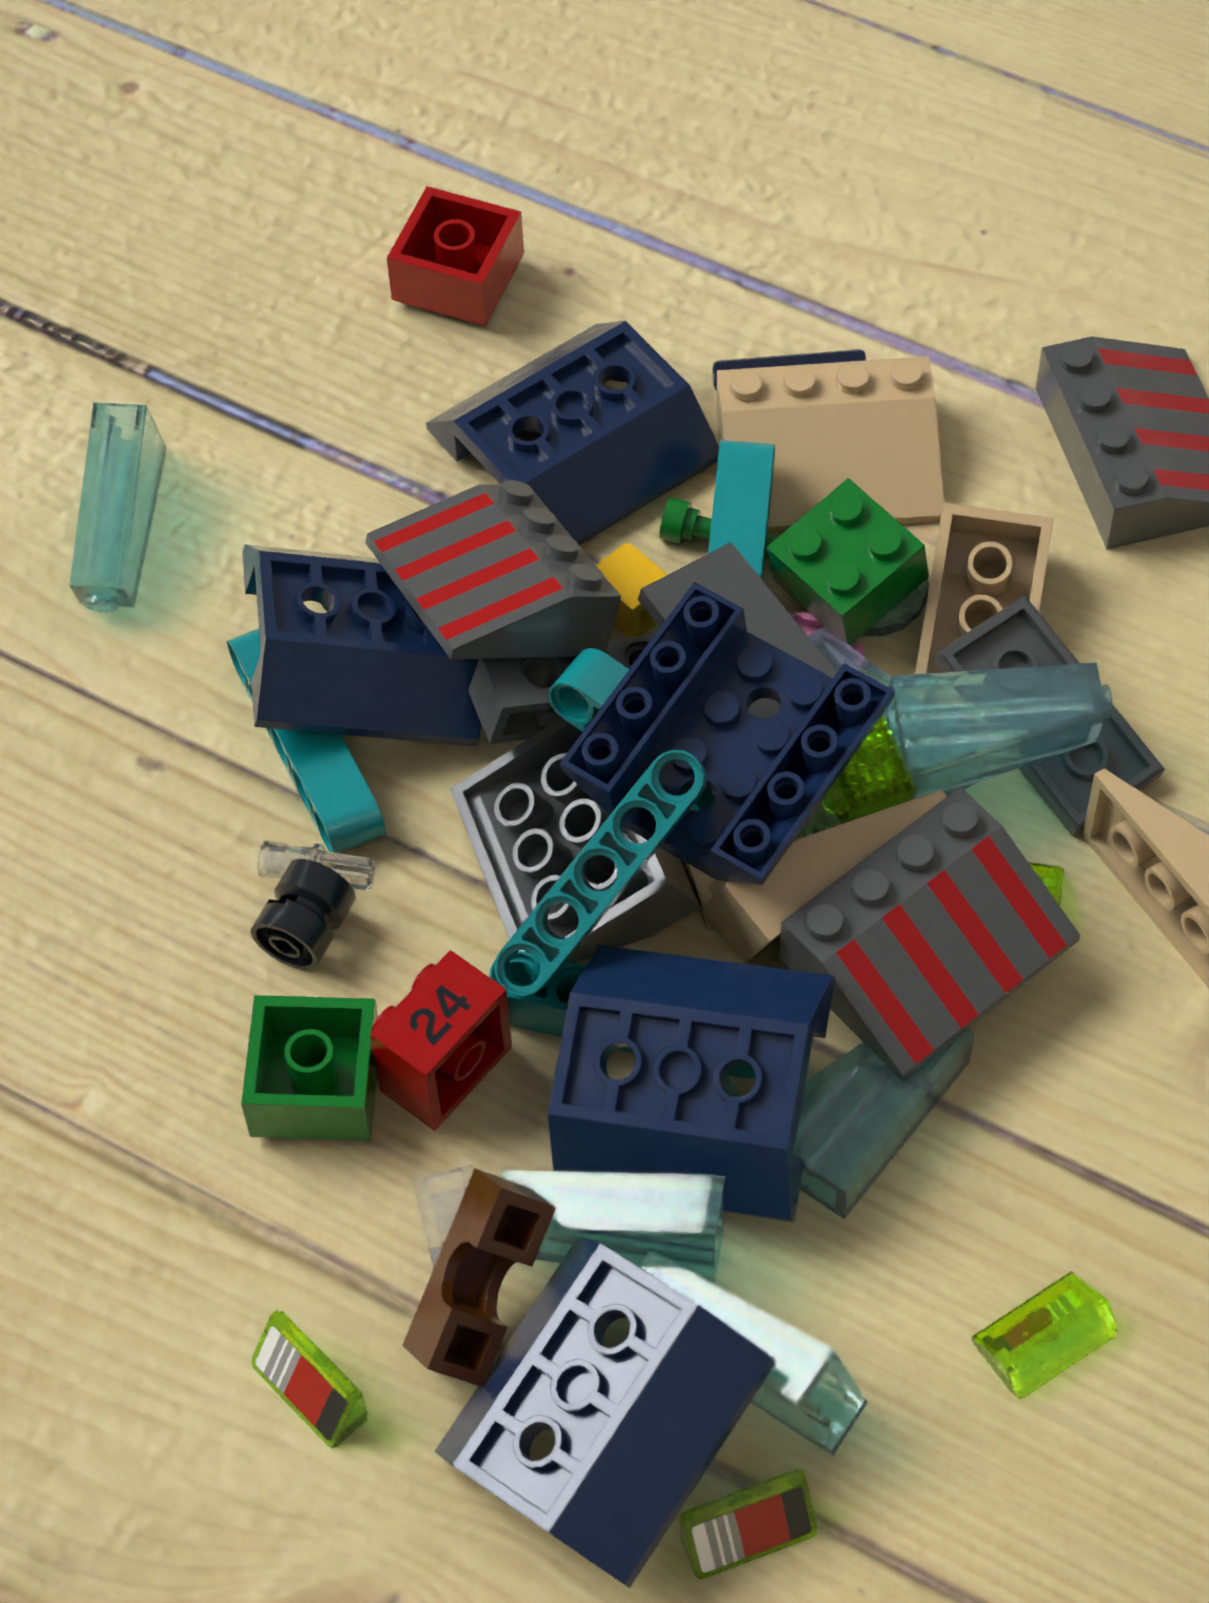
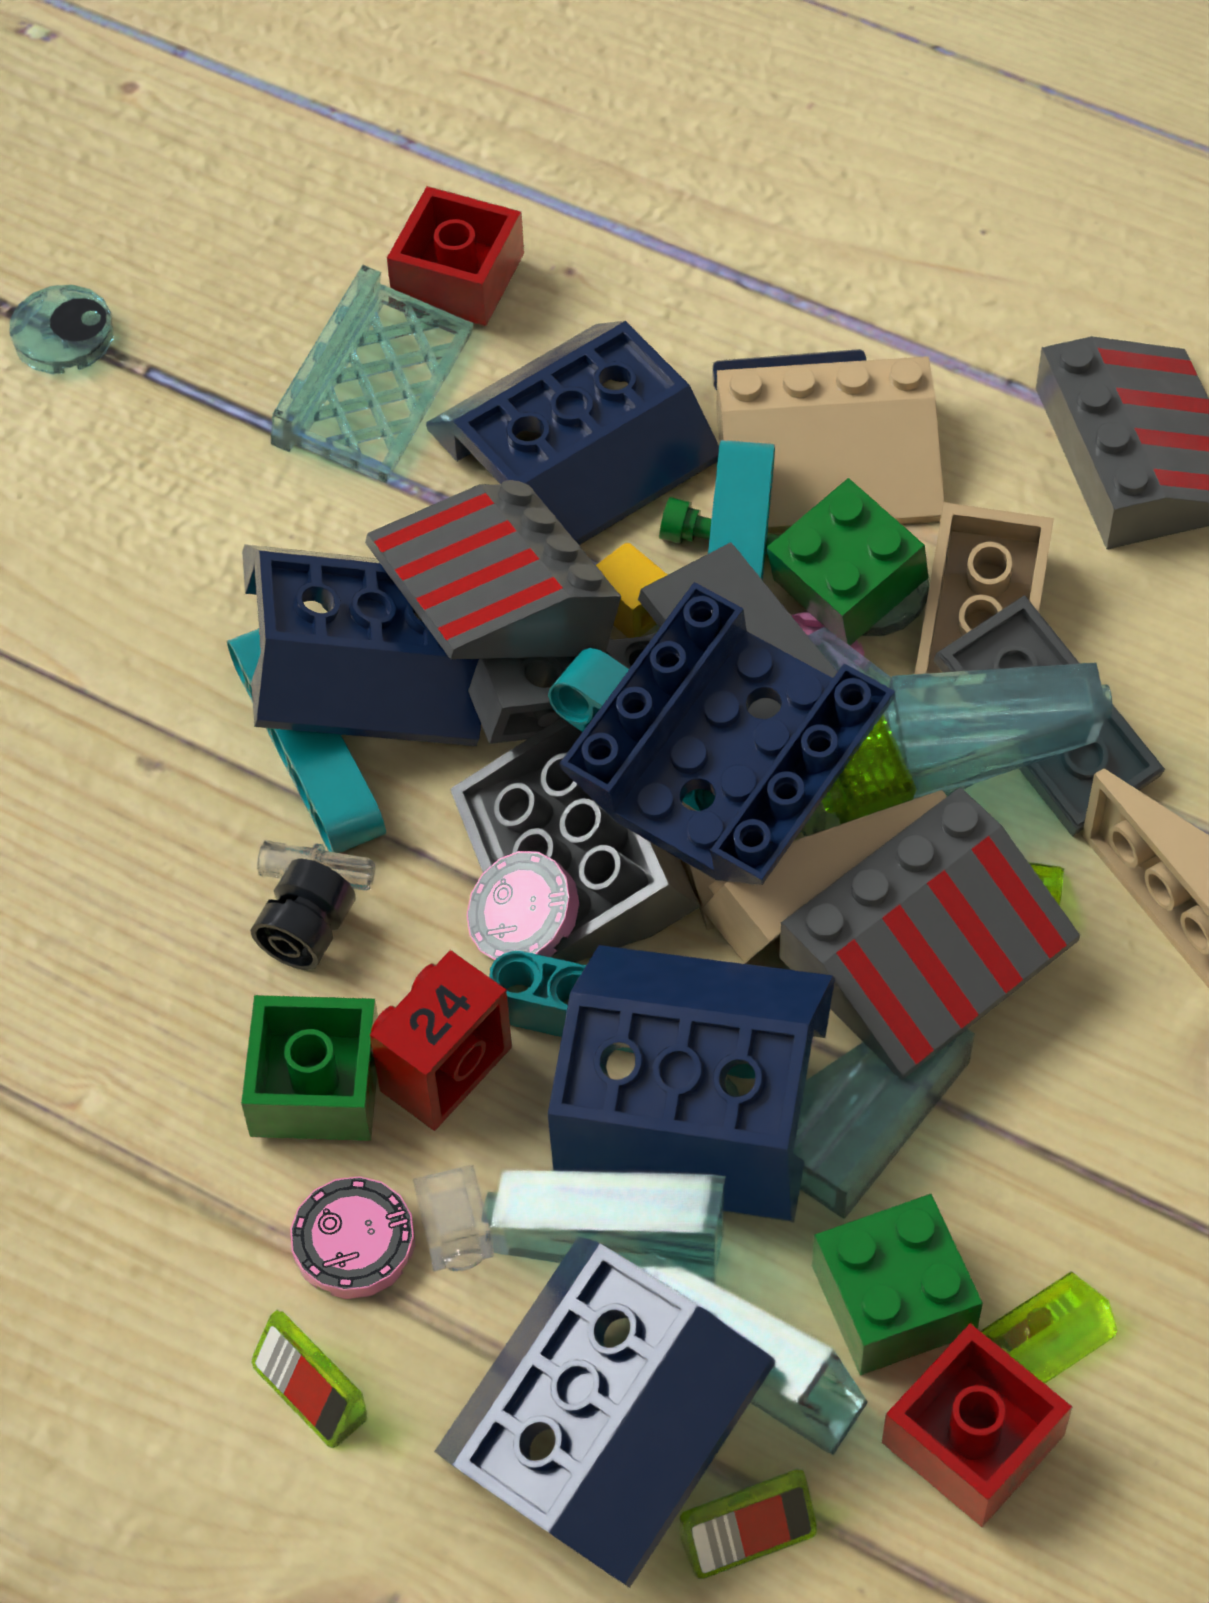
clear light blue slope [69,402,166,613] -> none
reddish brown arch [402,1168,557,1387] -> none
teal beam [494,750,707,996] -> none
none -> clear light blue tile [9,284,114,374]
none -> clear light blue fence [270,265,474,483]
none -> tile [290,1176,415,1299]
none -> tile [466,851,579,960]
none -> green brick [812,1193,983,1376]
none -> red brick [882,1323,1073,1527]

